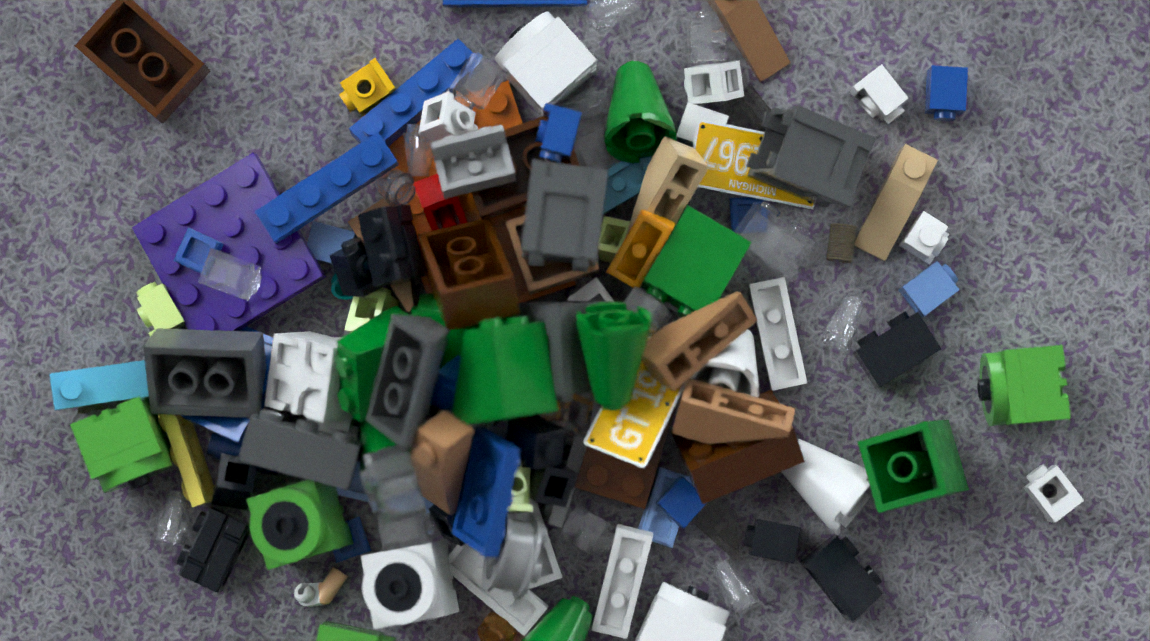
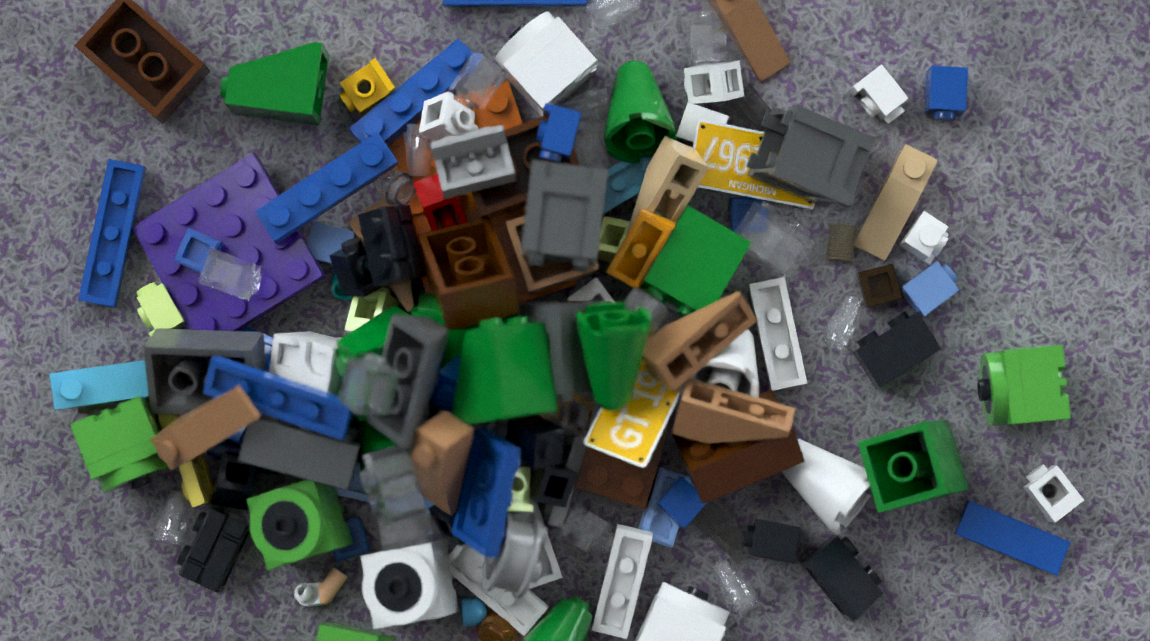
none -> blue plate [78,159,146,308]
none -> medium nougat slope [150,385,261,470]
none -> blue plate [203,355,356,440]
none -> green slope [220,42,329,125]
none -> clear brick [338,354,399,415]
none -> dark azure hinge [461,597,487,627]
none -> dark brown plate [857,263,902,308]
none -> blue tile [954,500,1071,576]

